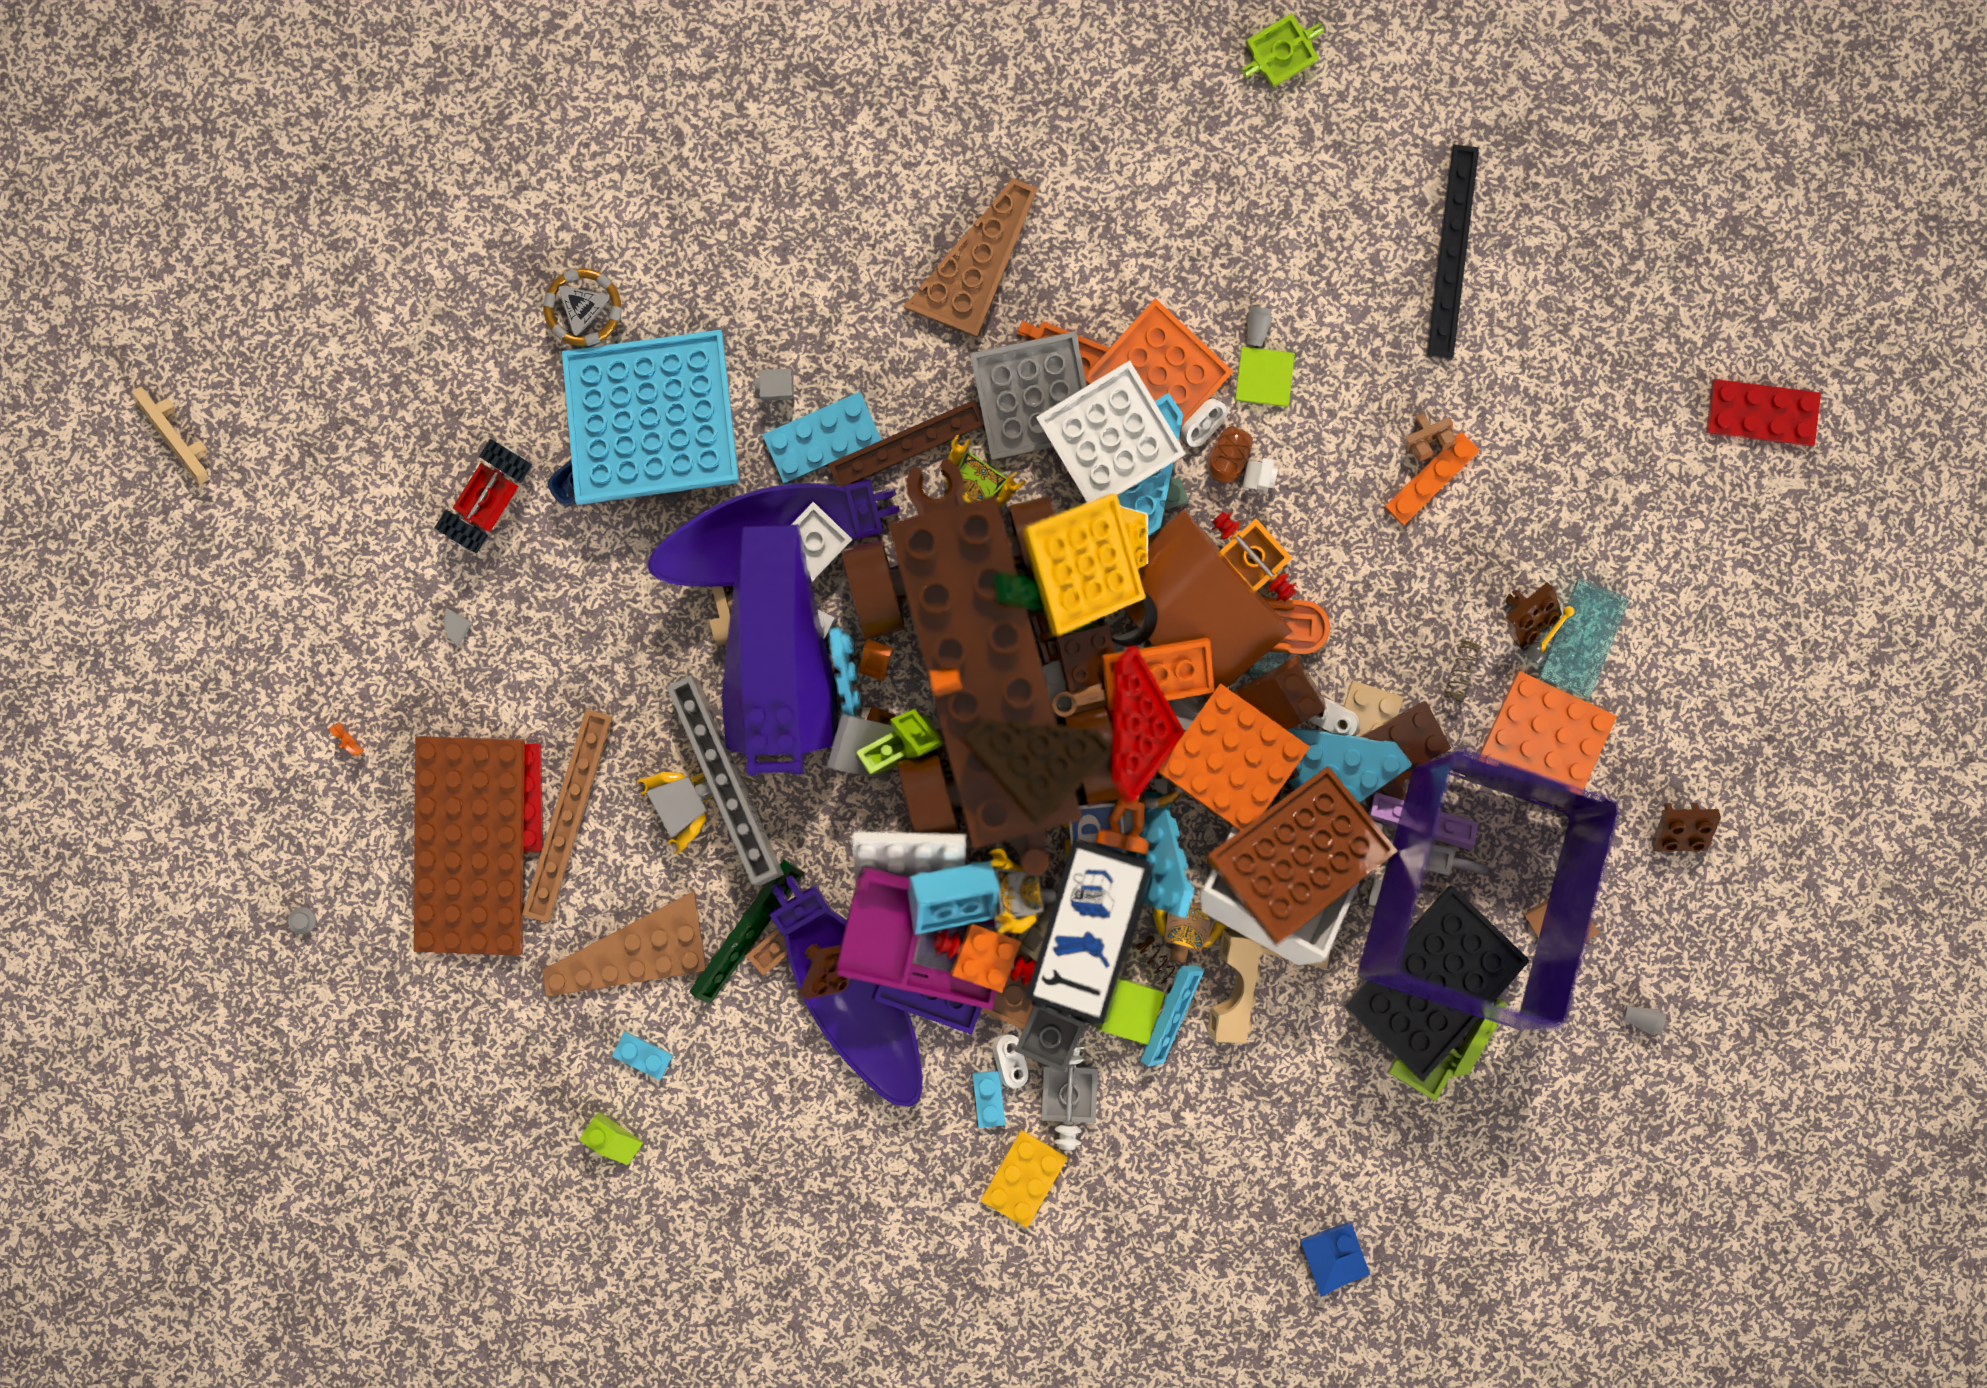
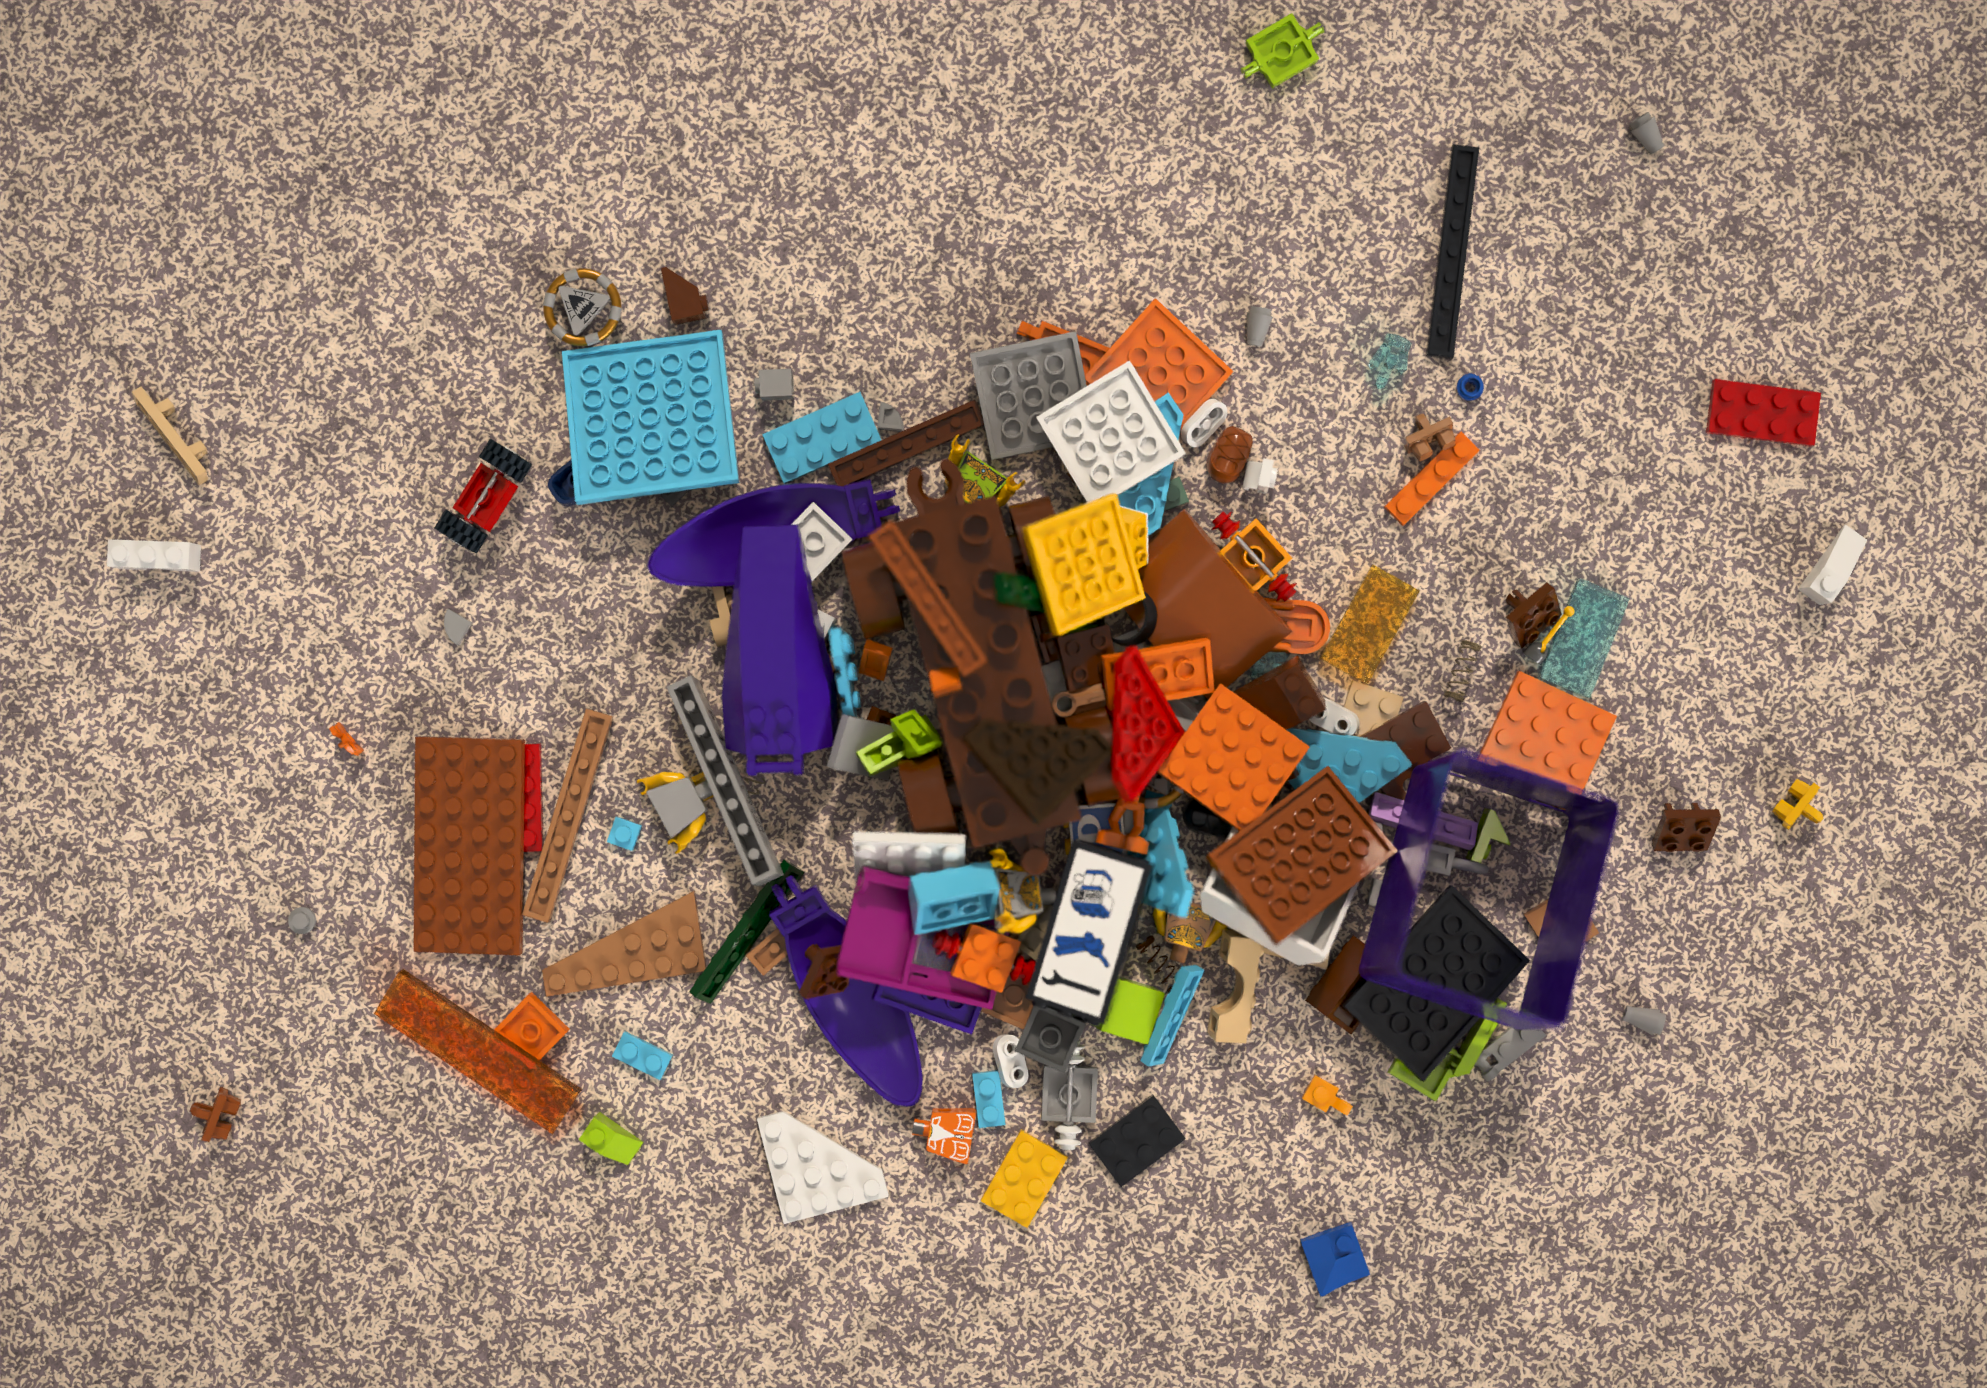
medium nougat wing [903,178,1037,338] -> none
lime tile [1235,347,1295,407] -> none
none -> white arch [107,539,201,572]
none -> dark orange hips [190,1087,241,1142]
none -> clear orange plate [374,969,582,1134]
none -> orange plate [493,992,570,1069]
none -> medium azure plate [607,816,642,851]
none -> reddish brown slope [661,267,710,325]
none -> white plate [757,1111,889,1224]
none -> dark orange plate [869,520,988,677]
none -> light grey tile [877,402,904,432]
none -> orange torso [912,1108,976,1164]
none -> black plate [1088,1094,1186,1187]
none -> black piece [1183,798,1232,837]
none -> light orange plate [1302,1074,1353,1116]
none -> reddish brown slope [1305,935,1365,1035]
none -> clear yellow plate [1319,565,1420,685]
none -> clear light blue rock [1368,333,1412,390]
none -> blue plate [1456,374,1484,401]
none -> lime slope [1466,808,1511,863]
none -> light grey plate [1474,1027,1546,1082]
none -> light grey cone [1629,112,1665,155]
none -> yellow hips [1772,779,1824,830]
none -> white slope [1798,524,1867,605]

